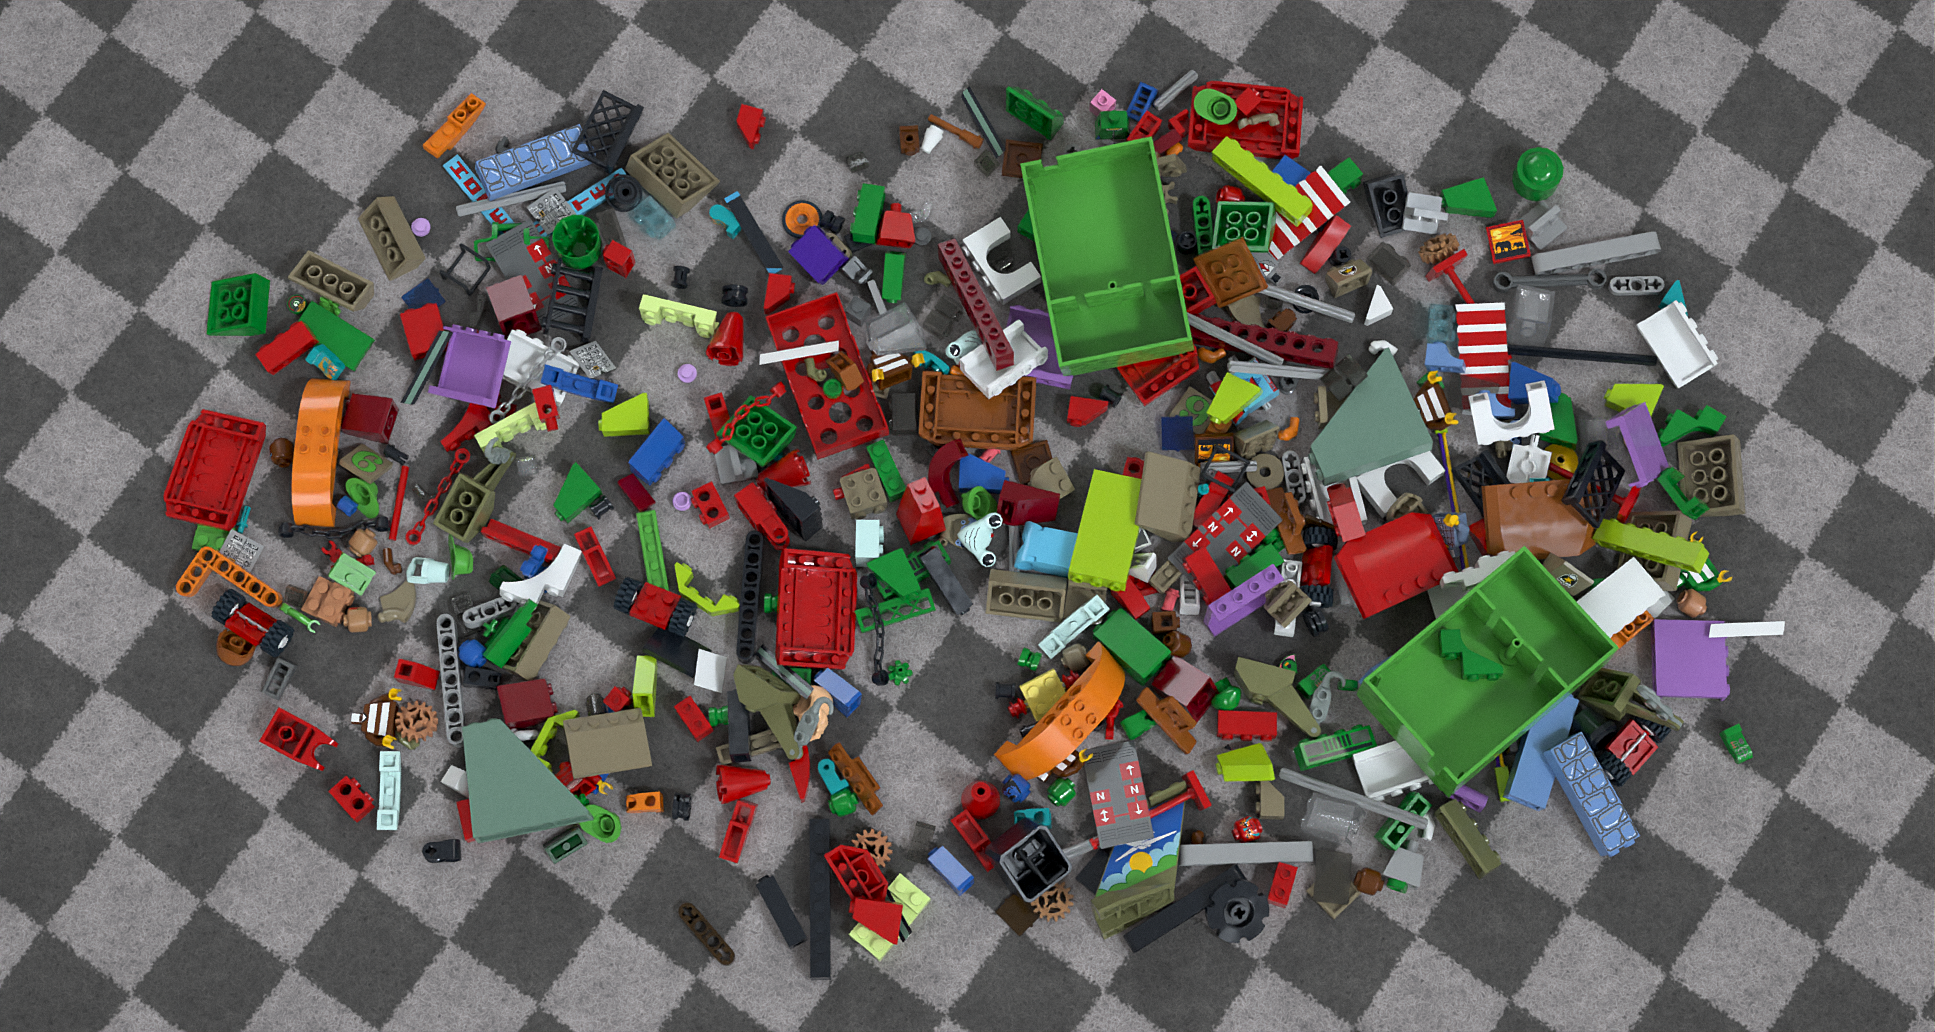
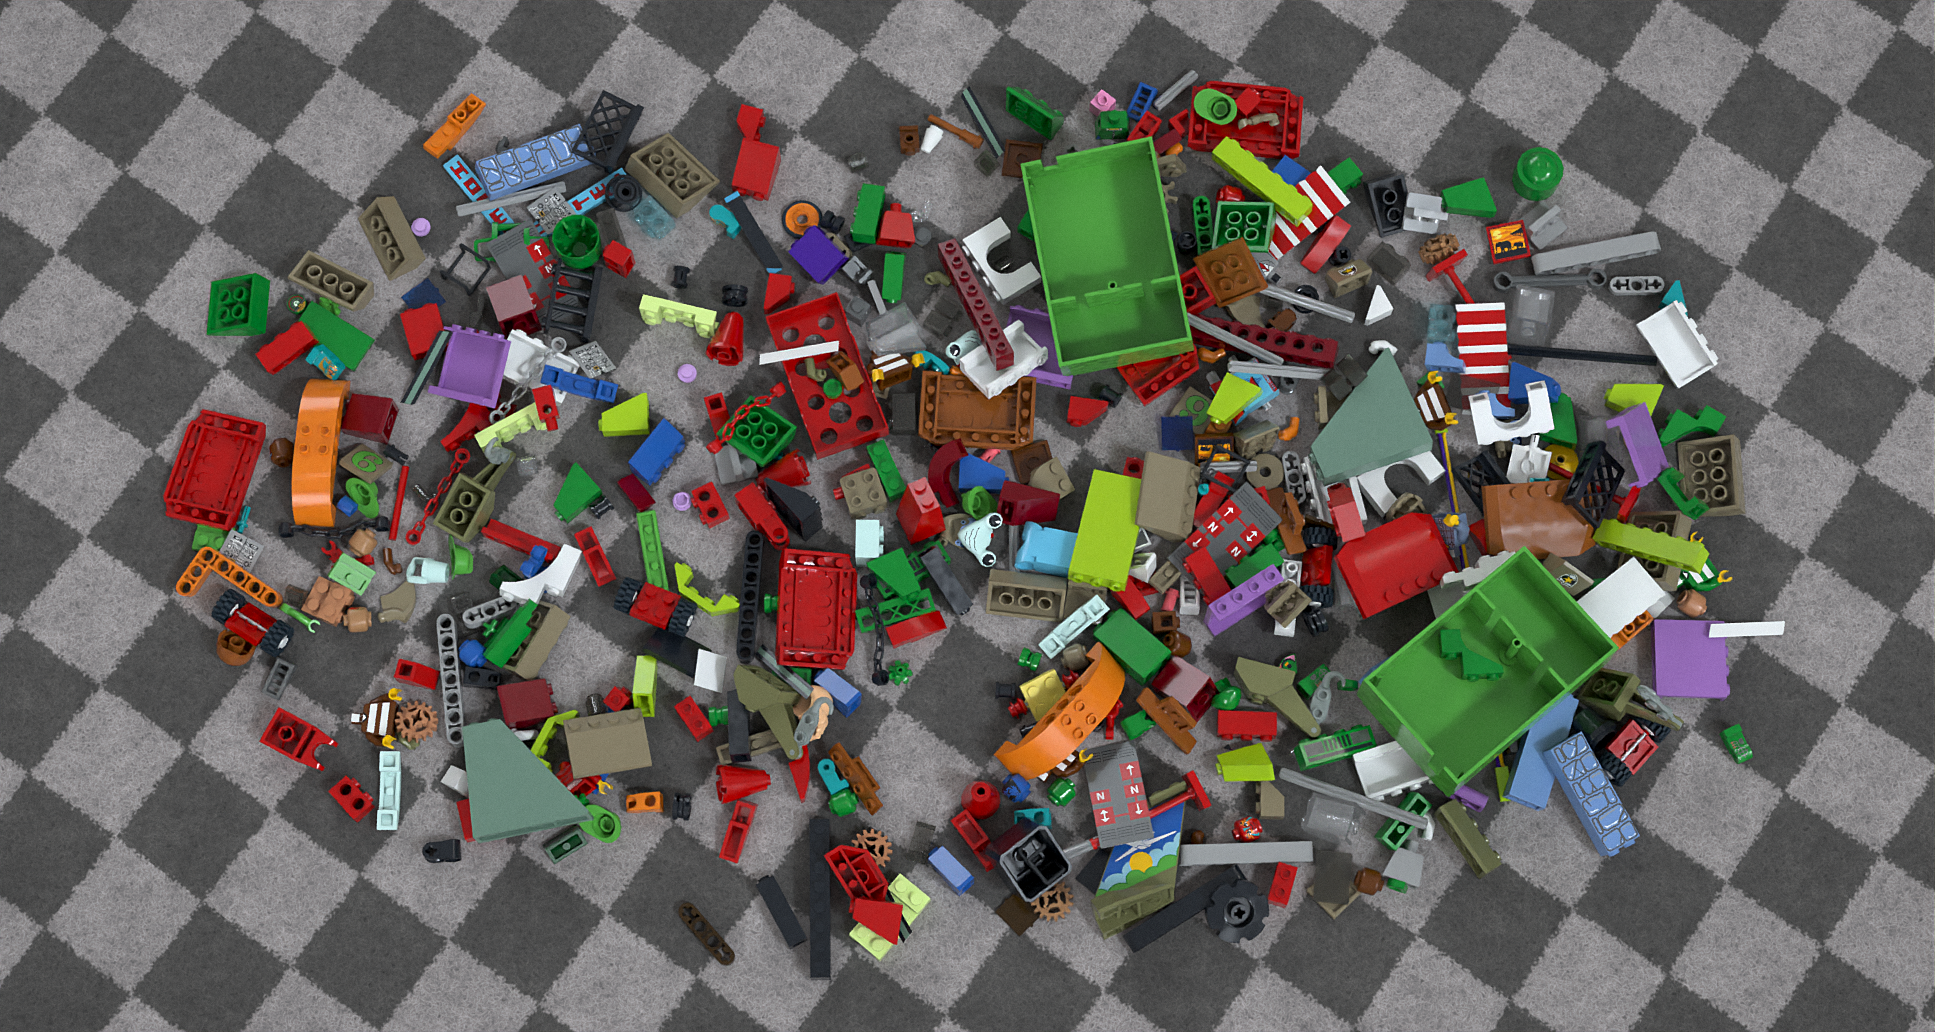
none -> red slope [732,137,781,201]
none -> red slope [886,611,947,649]

